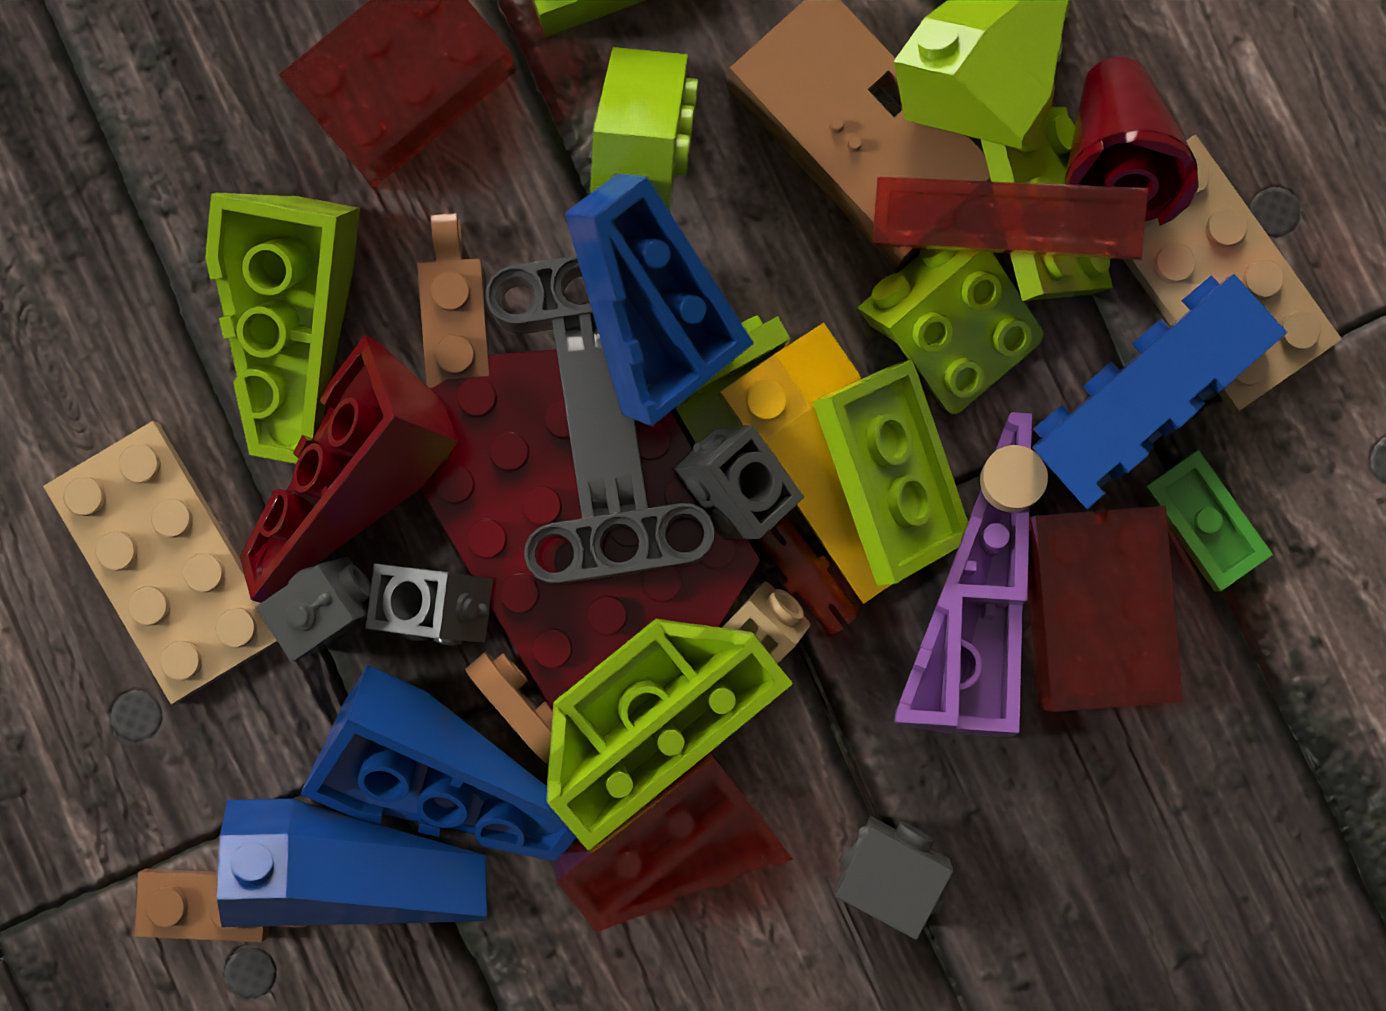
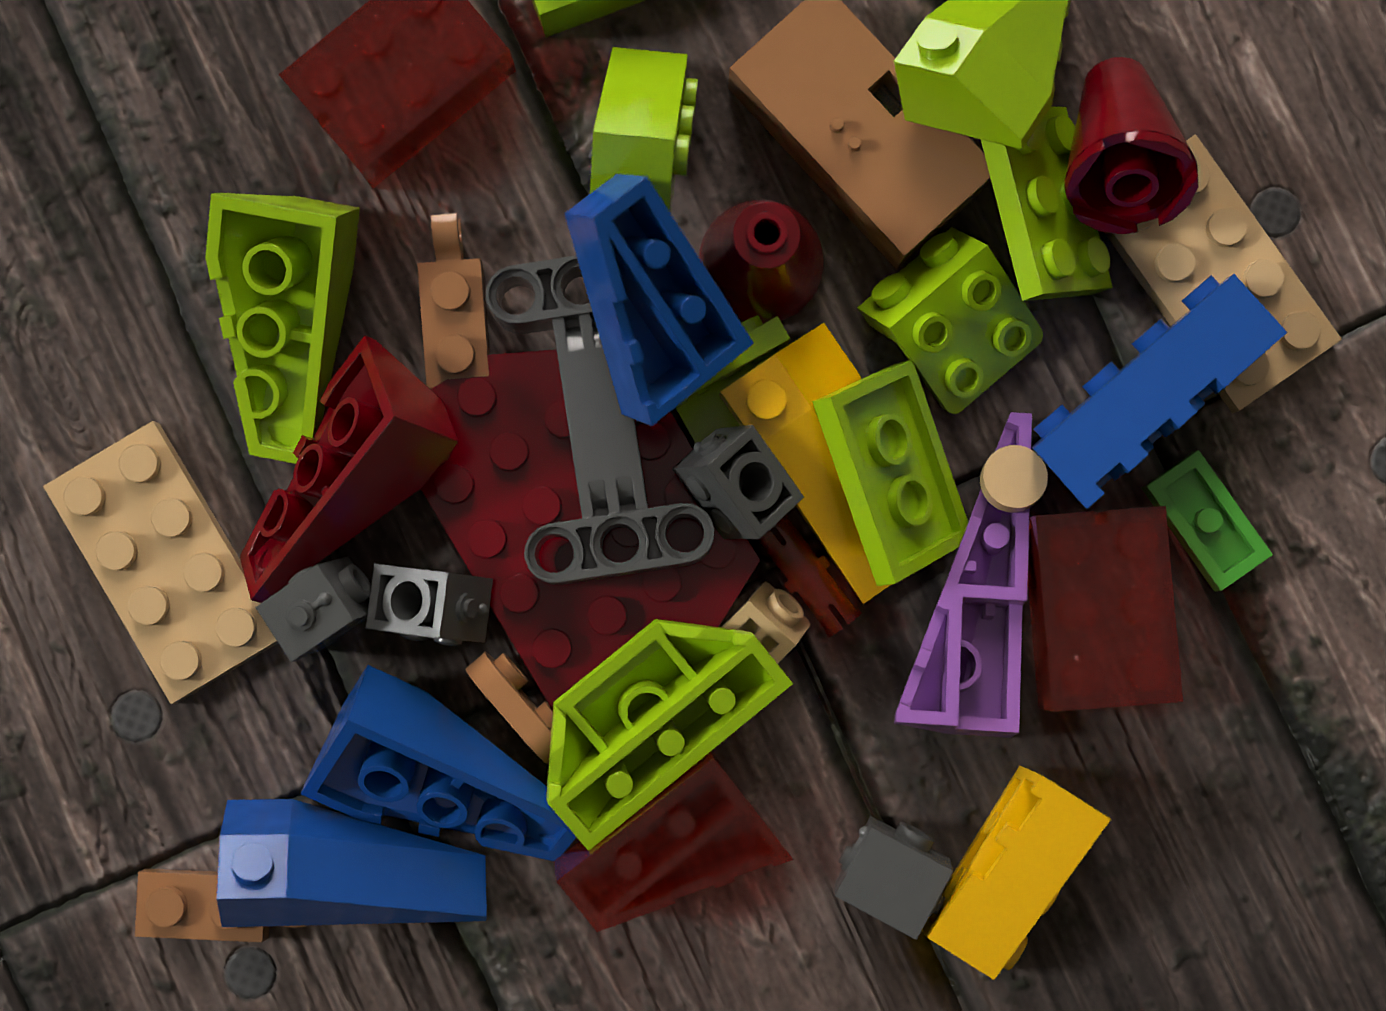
clear red plate [872,176,1148,260] -> none
none -> dark red cone [699,200,824,324]
none -> yellow wedge [922,766,1111,980]

